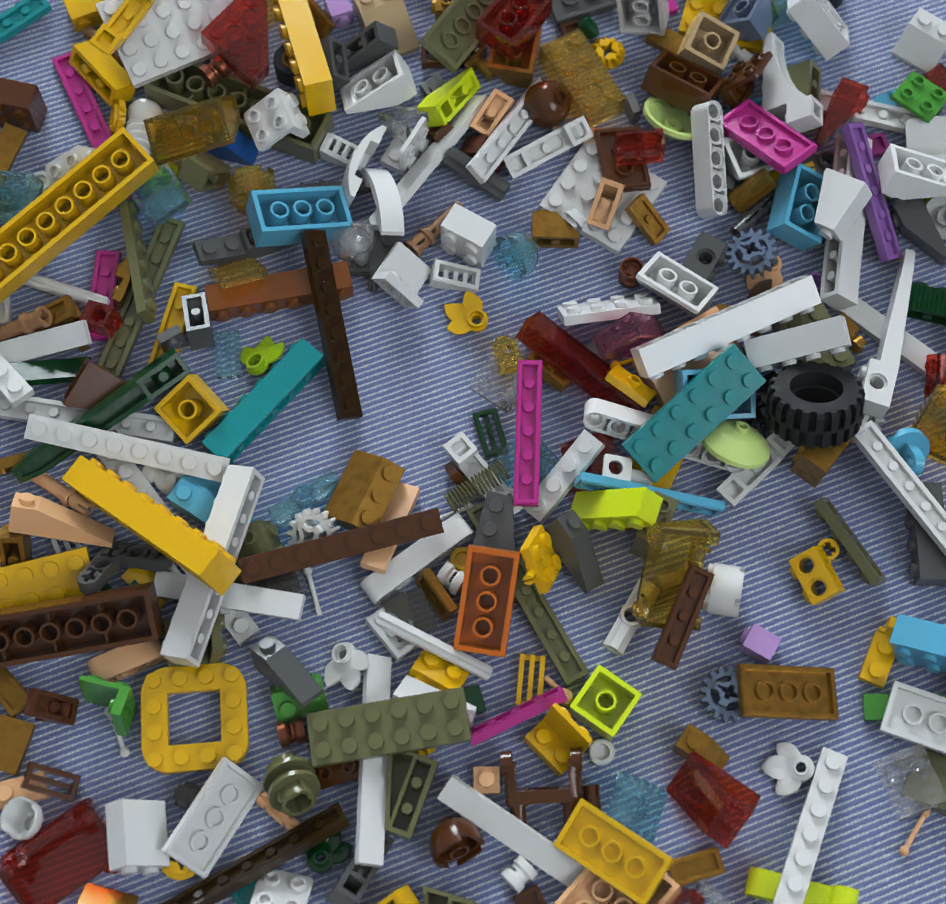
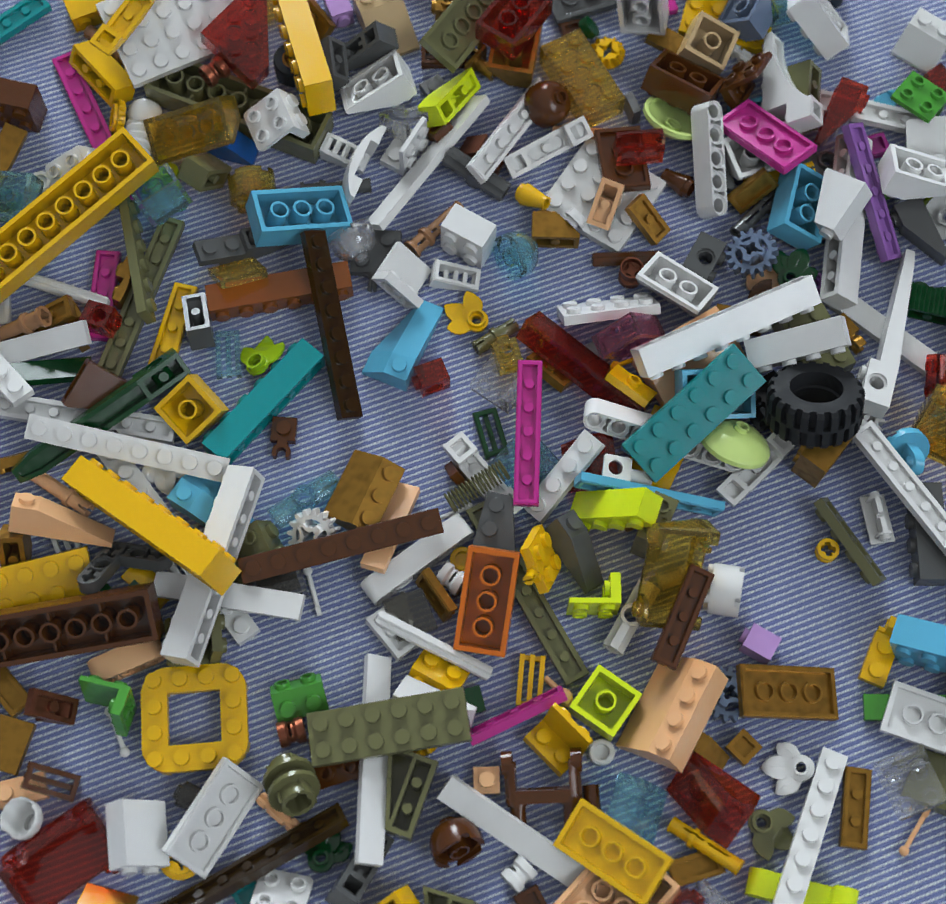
flat silver plate [156,324,185,353] -> none
dark grey slope [250,634,324,707] -> none
white plate [324,642,369,691] -> none
white slope [361,168,405,236] -> none
light nougat slope [469,88,515,138] -> none
yellow brick [788,546,846,606] -> none
none -> reddish brown plate [270,416,298,460]
none -> medium azure wedge [362,300,444,391]
none -> clear red brick [411,357,450,397]
none -> olive pin [471,318,520,355]
none -> yellow cone [515,183,551,209]
none -> neon yellow bracket [566,572,622,619]
none -> reddish brown axle [592,250,661,267]
none -> light nougat slope [616,657,729,773]
none -> reddish brown cone [660,168,695,198]
none -> yellow pin [666,816,745,876]
none -> pearl gold plate [724,728,762,767]
none -> olive plate [748,808,795,860]
none -> dark green plate [772,248,818,285]
none -> pearl gold tile [838,766,872,851]
none -> white hinge [859,491,895,545]

